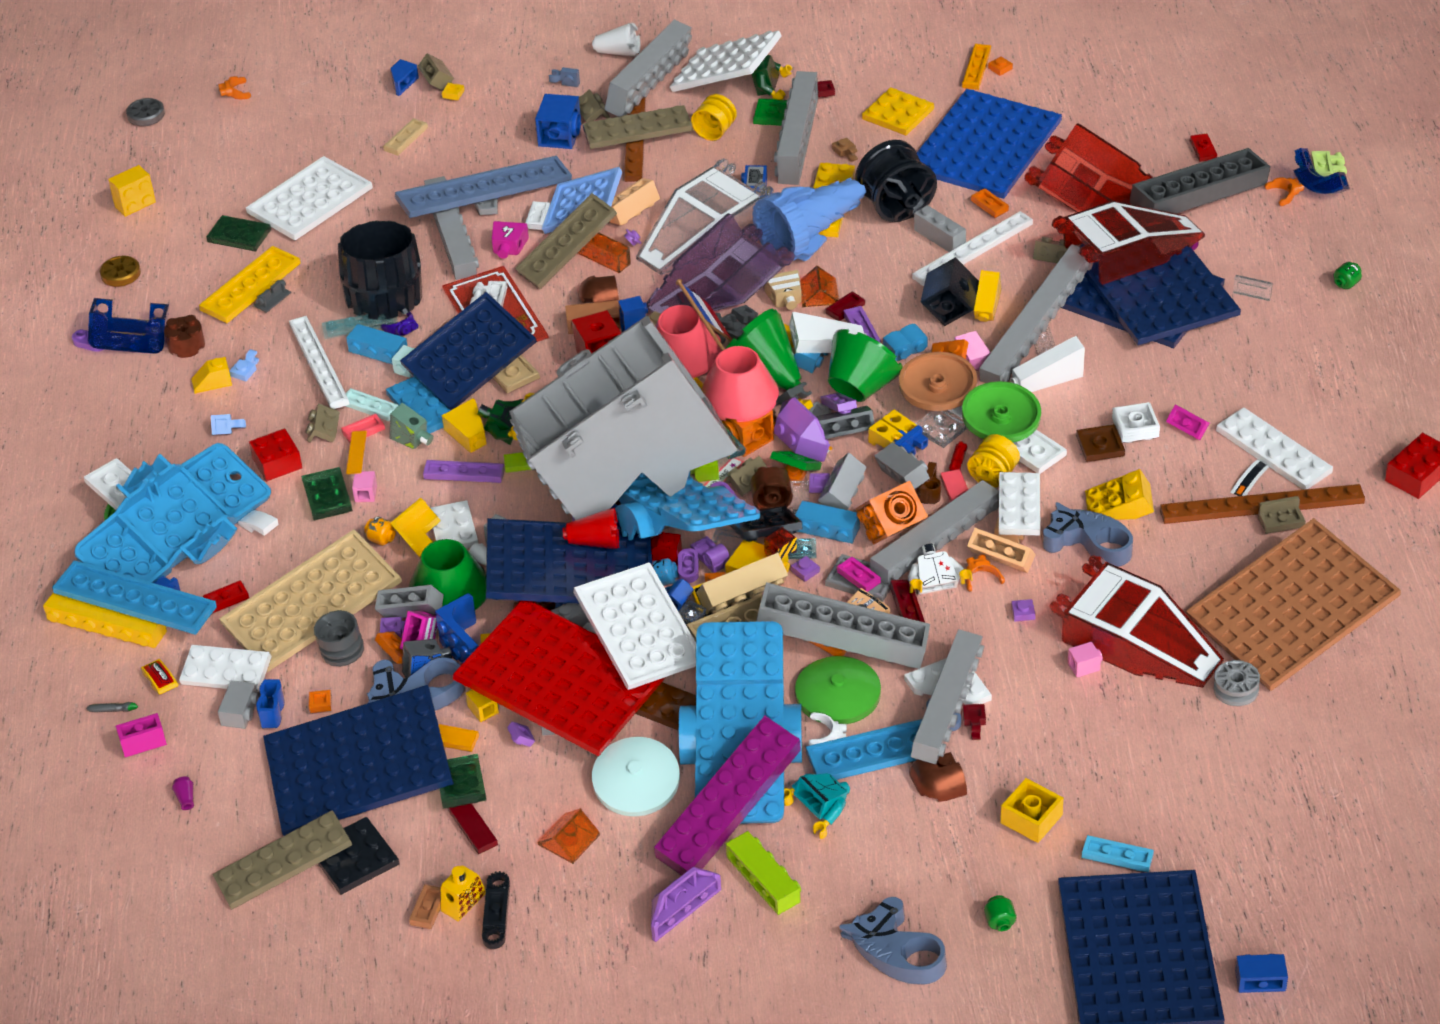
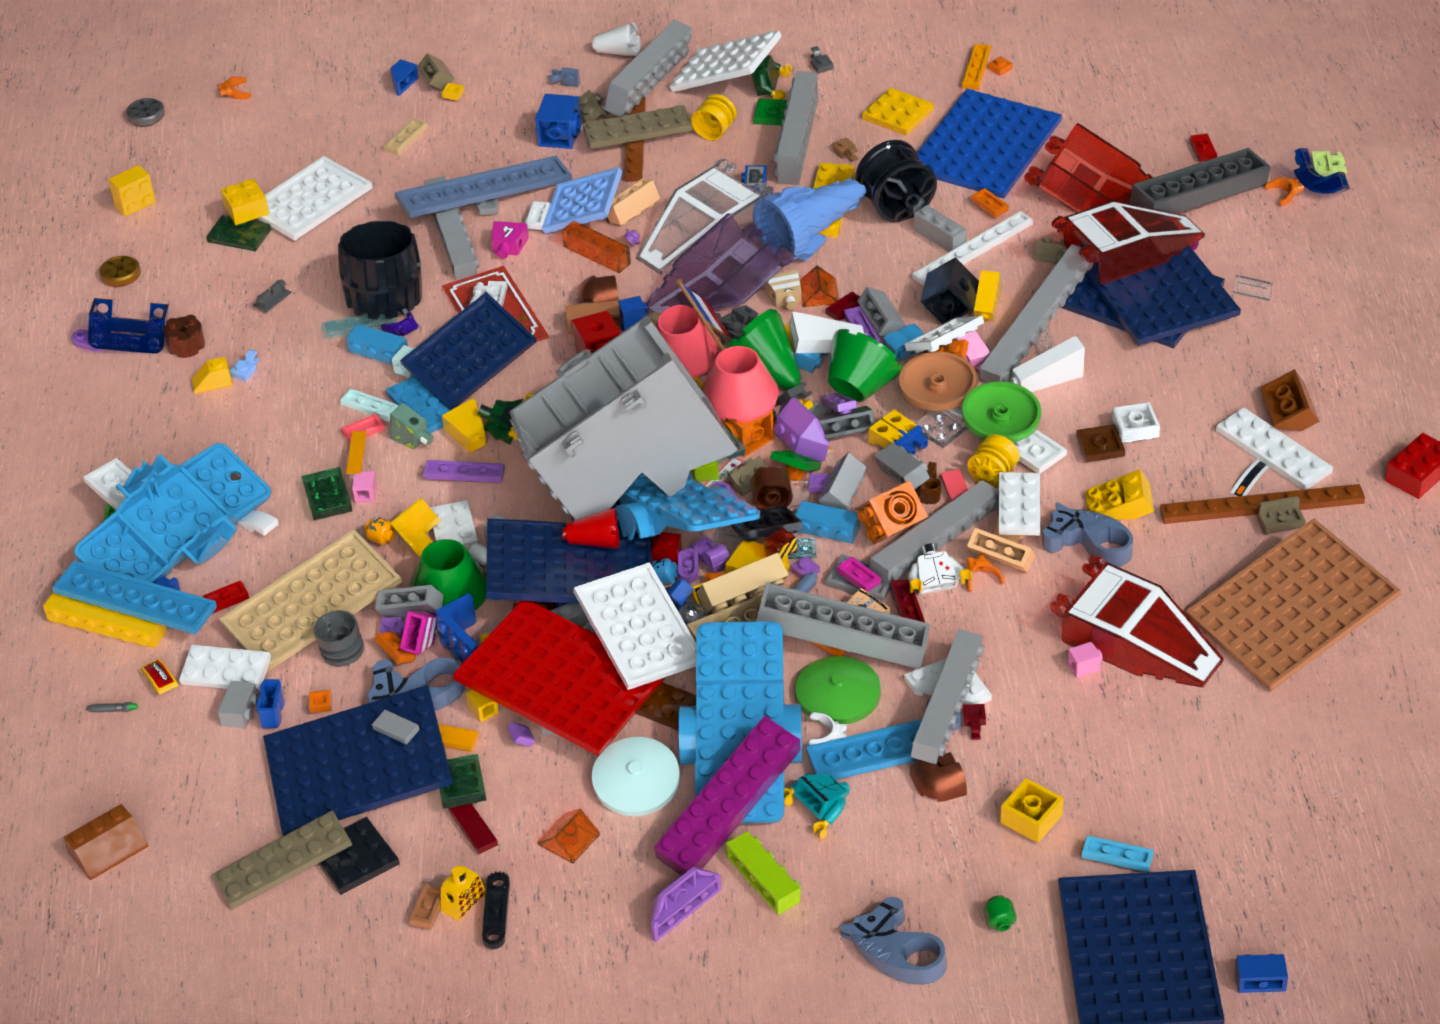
dark pink brick [116,713,167,757] -> none
magenta cone [172,776,194,810] -> none
yellow plate [199,246,301,323] -> none
light blue plate [211,414,246,435] -> none
red brick [249,428,303,482] -> none
white tile [289,316,349,409] -> none
dark tan bracket [306,403,340,443] -> none
dark grey torso [402,639,452,678] -> none
tan plate [493,355,540,393] -> none
lime tile [504,452,532,473] -> none
dark tan plate [515,193,617,289] -> none
dark red plate [818,80,835,97] -> none
red axle [949,441,968,471] -> none
medium lavender plate [1011,599,1035,622] -> none
dark pink plate [1166,404,1210,440] -> none
light grey wheel [1214,660,1260,706] -> none
green head [1333,262,1362,289] -> none
none -> slope [64,804,149,880]
none -> yellow brick [220,178,269,225]
none -> light grey tile [372,710,420,745]
none -> sand blue cylinder [792,572,818,593]
none -> dark grey plate [811,46,834,74]
none -> light grey brick [857,287,906,337]
none -> white plate [904,316,984,353]
none -> dark orange slope [1260,369,1320,431]

